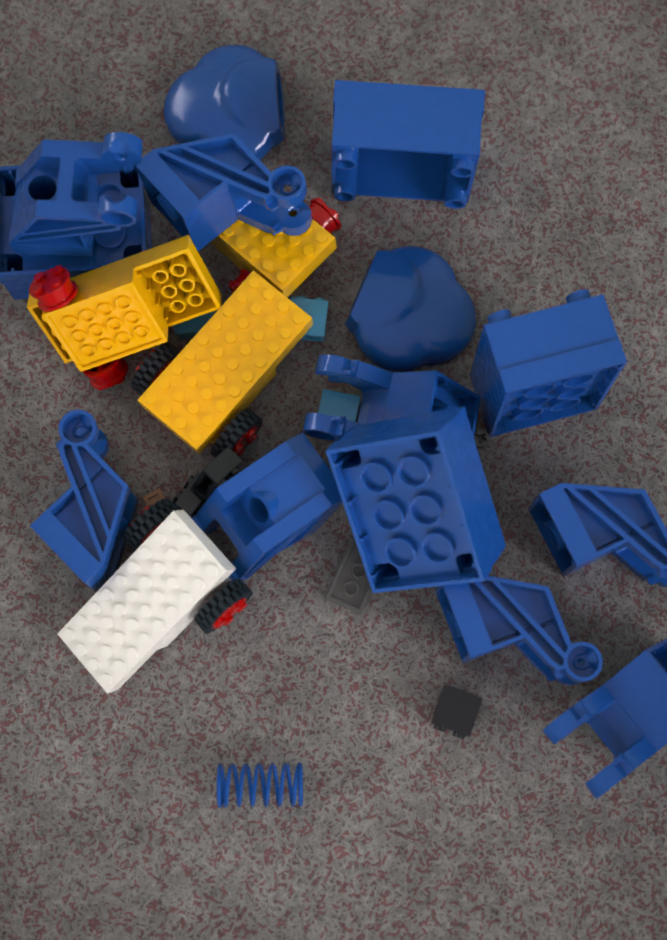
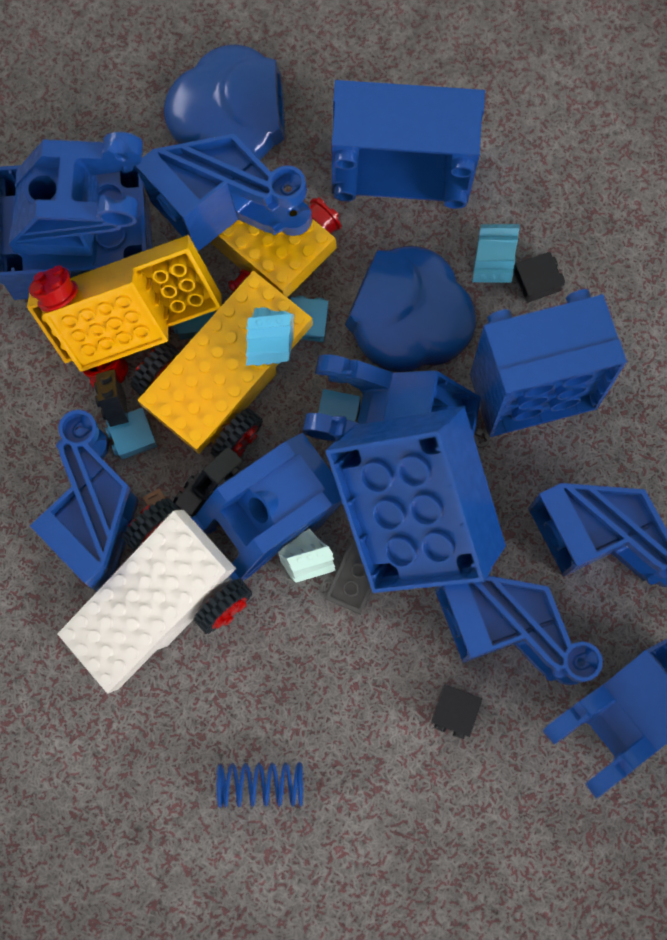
none -> black brick [94,369,129,427]
none -> dark azure brick [105,408,158,460]
none -> medium azure slope [246,307,294,366]
none -> light aqua slope [278,528,336,583]
none -> medium azure slope [472,224,520,283]
none -> black brick [513,252,565,303]

